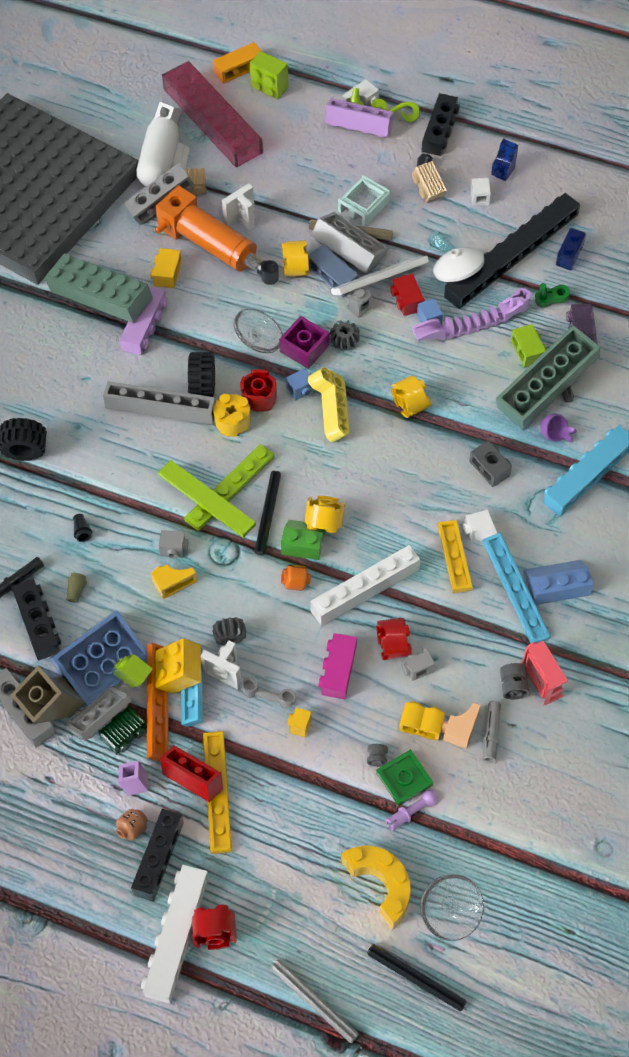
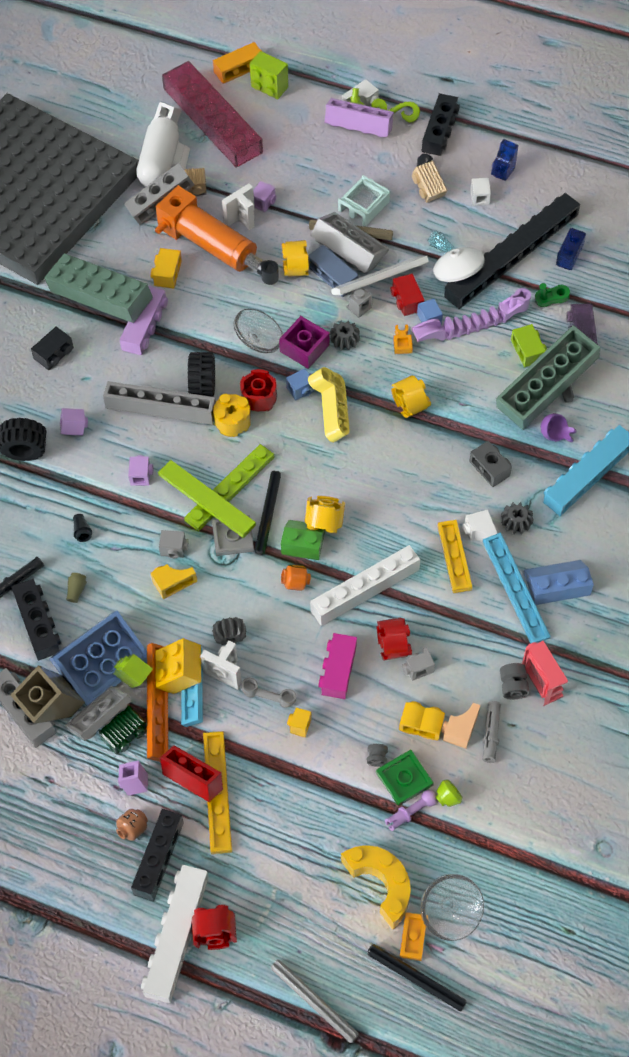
none -> black brick [31,326,74,370]
none -> lavender brick [60,408,88,435]
none -> lavender brick [128,455,153,486]
none -> light grey tile [212,515,254,556]
none -> lavender brick [253,181,276,212]
none -> light orange plate [393,324,413,354]
none -> light orange plate [399,912,427,961]
none -> lime cone [436,780,463,807]
none -> dark grey gear [501,502,534,535]

